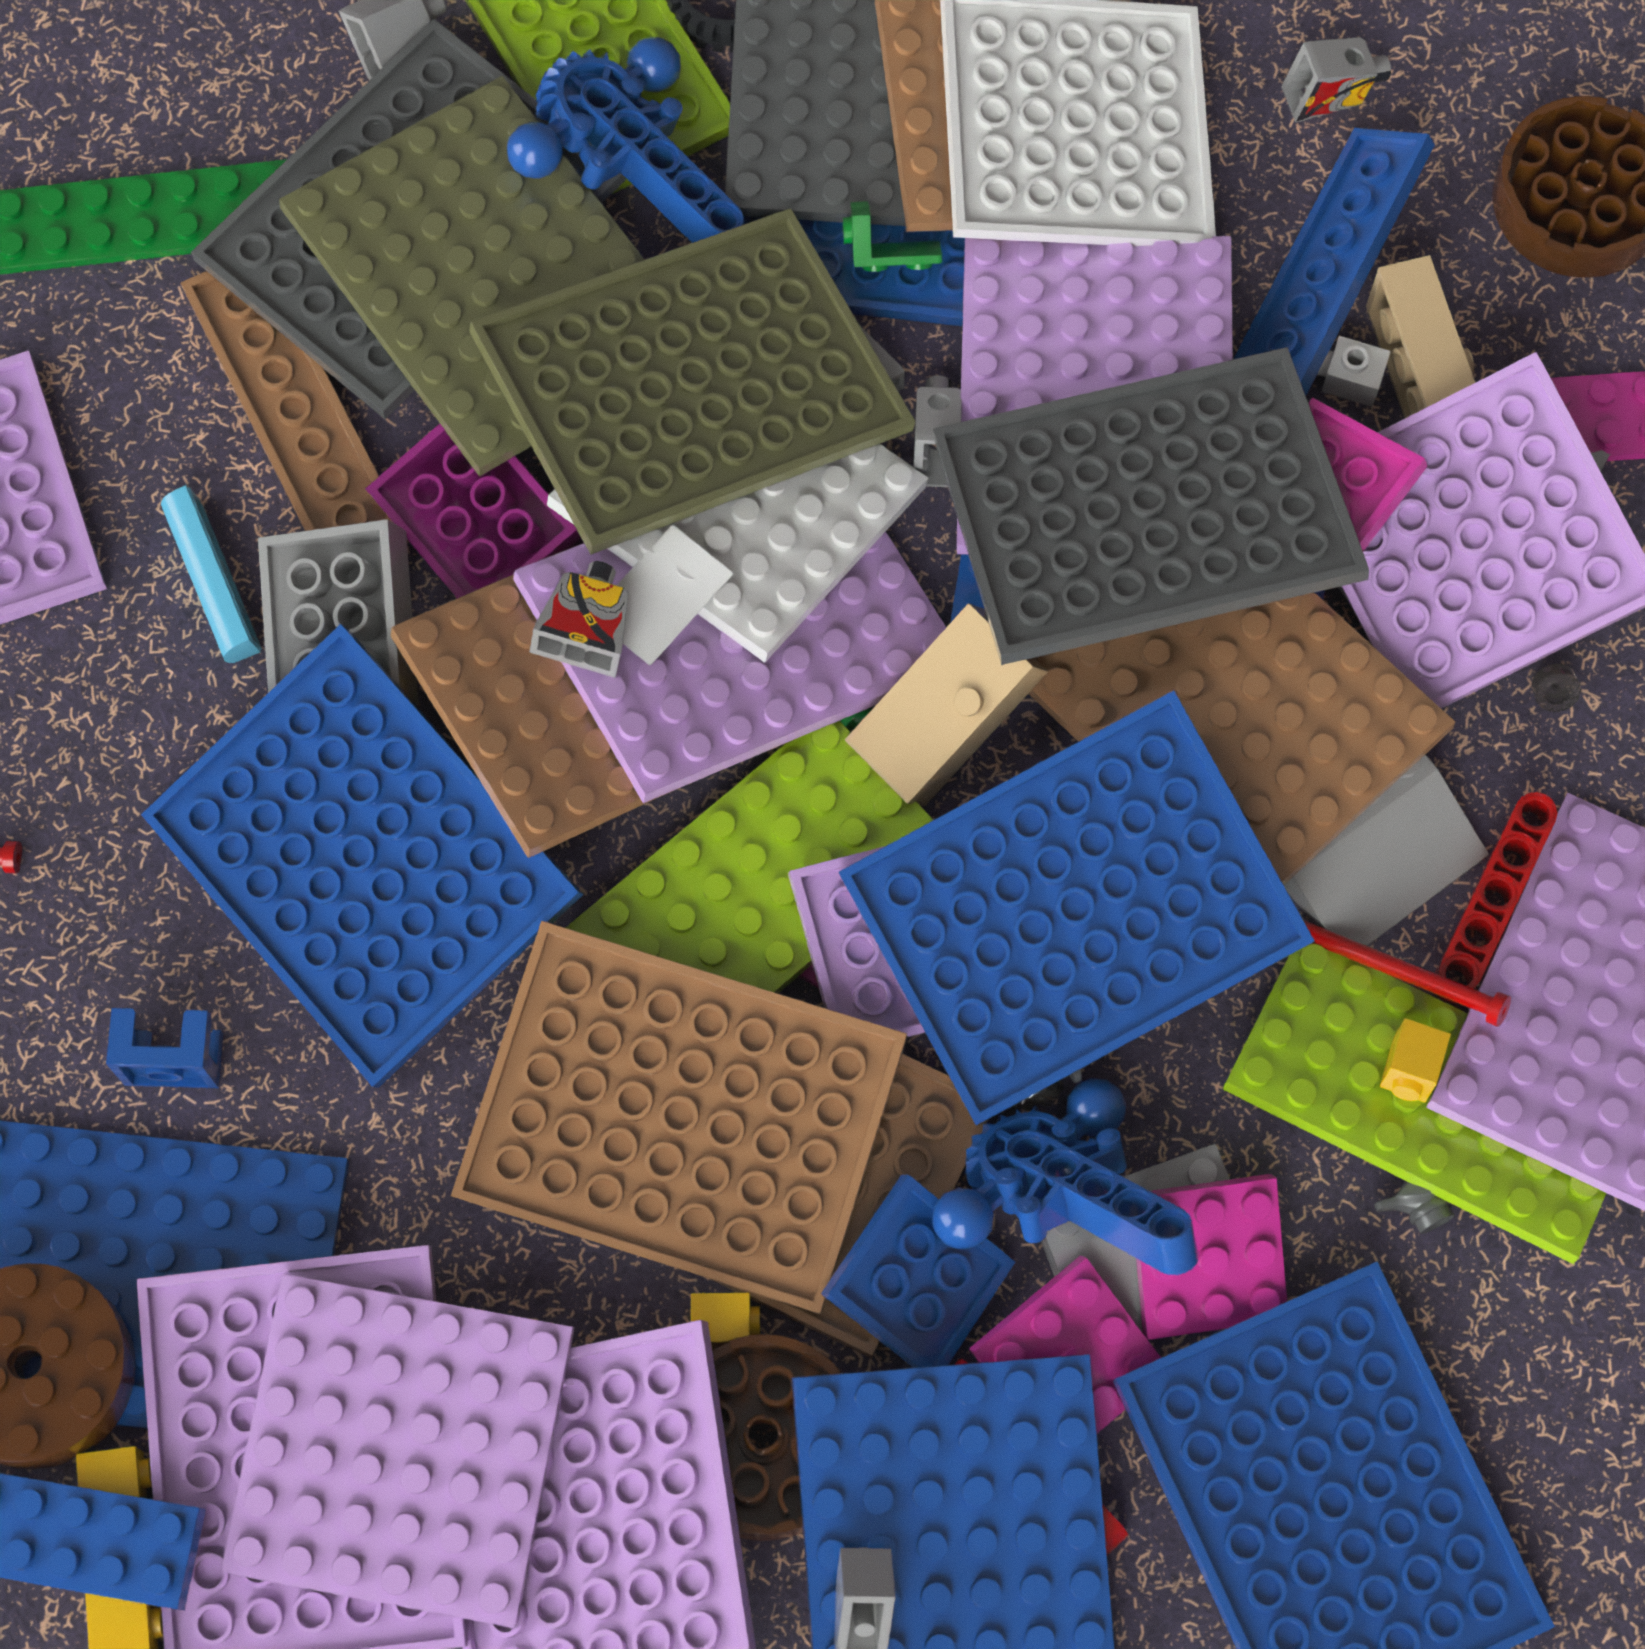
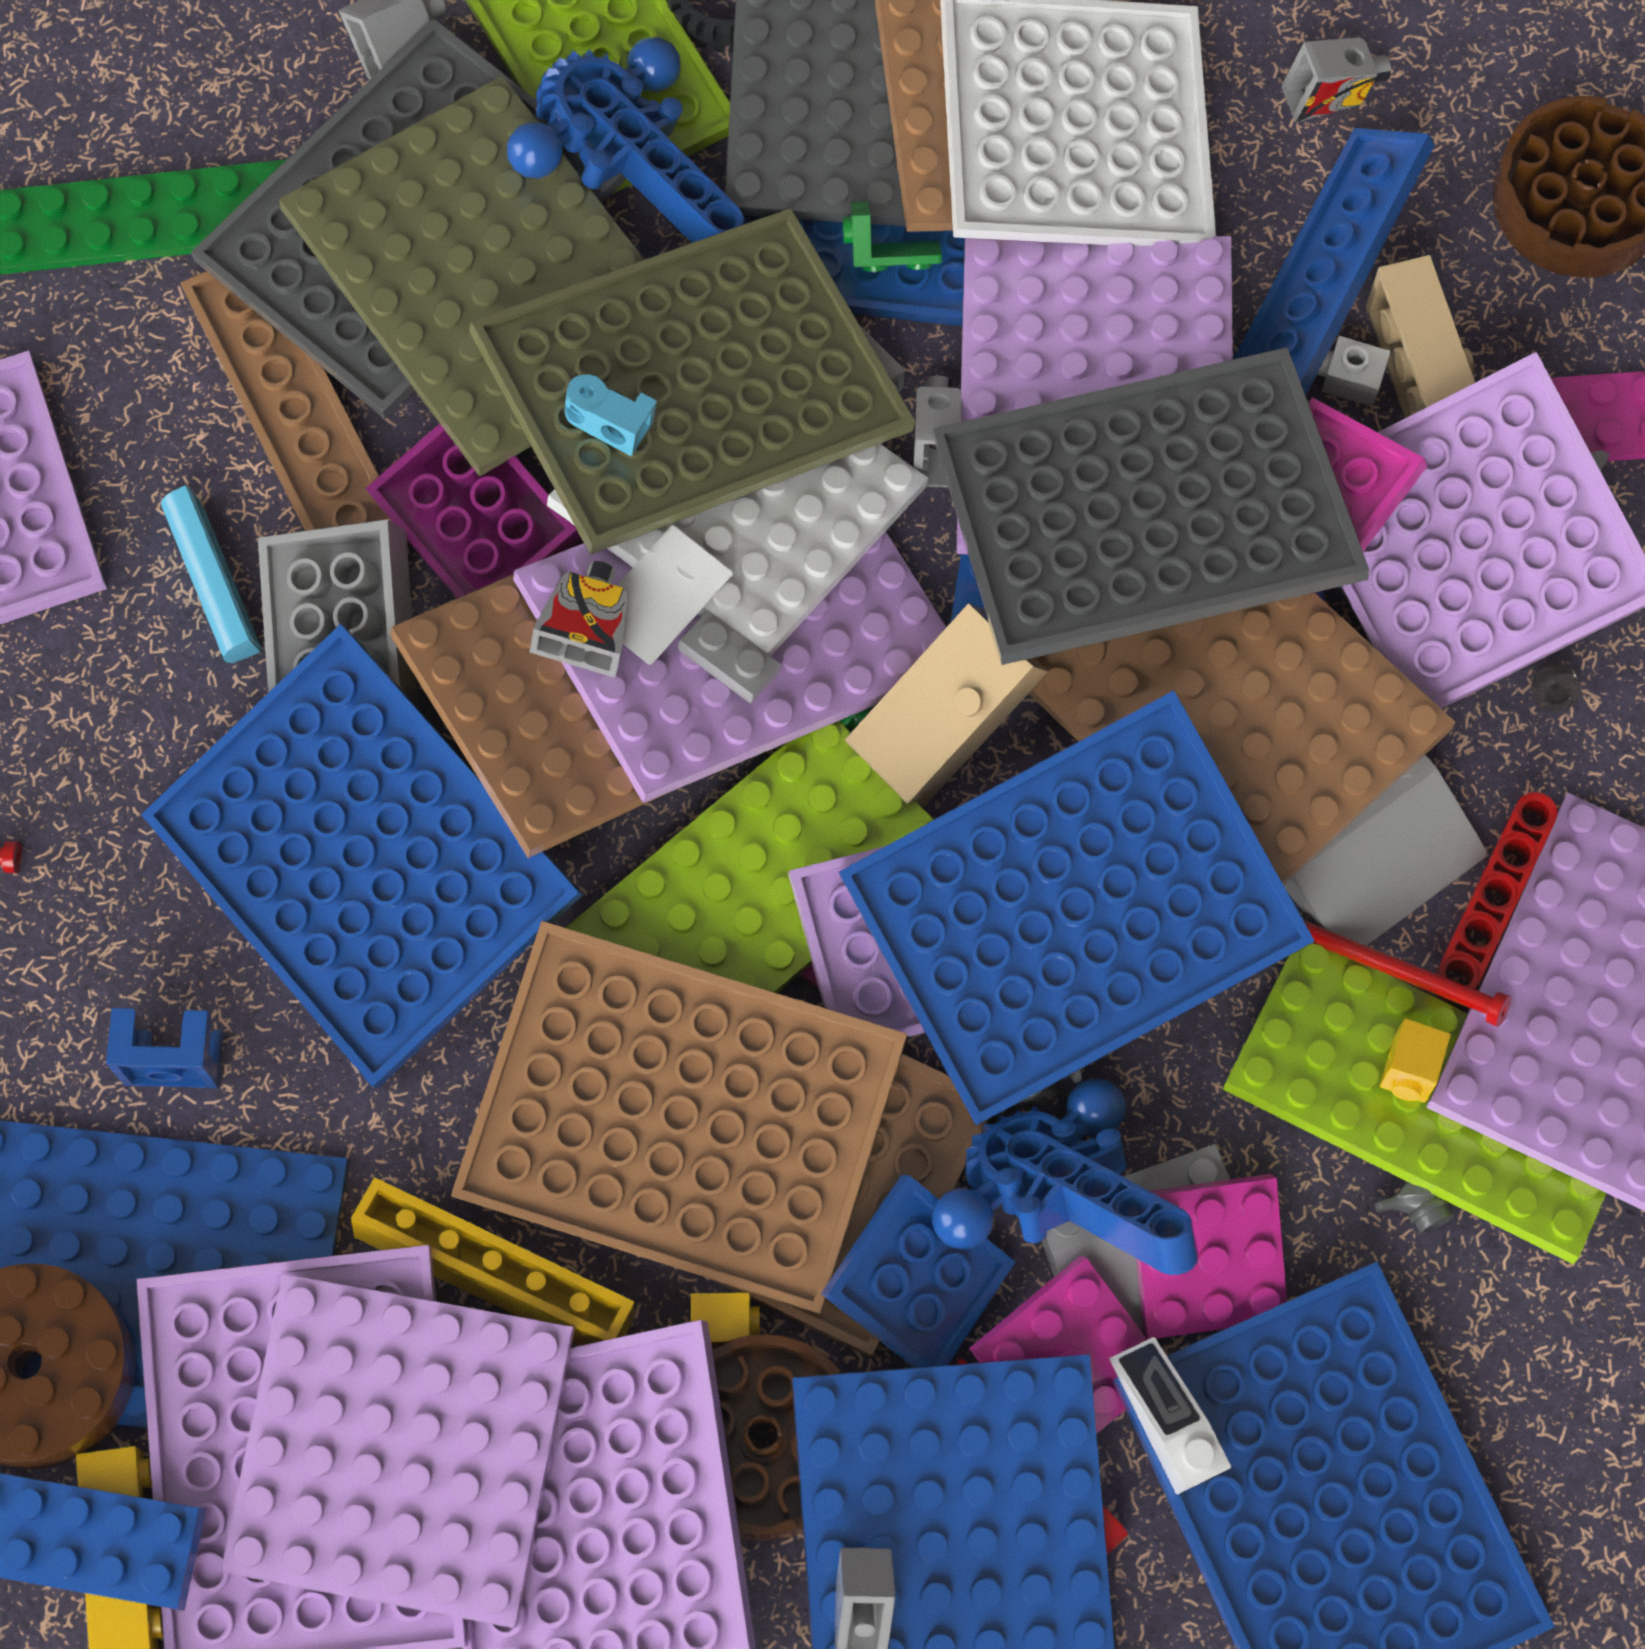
none -> yellow brick [351,1177,635,1346]
none -> medium azure leg [564,374,657,457]
none -> light grey plate [678,610,781,704]
none -> slope [1109,1337,1231,1495]

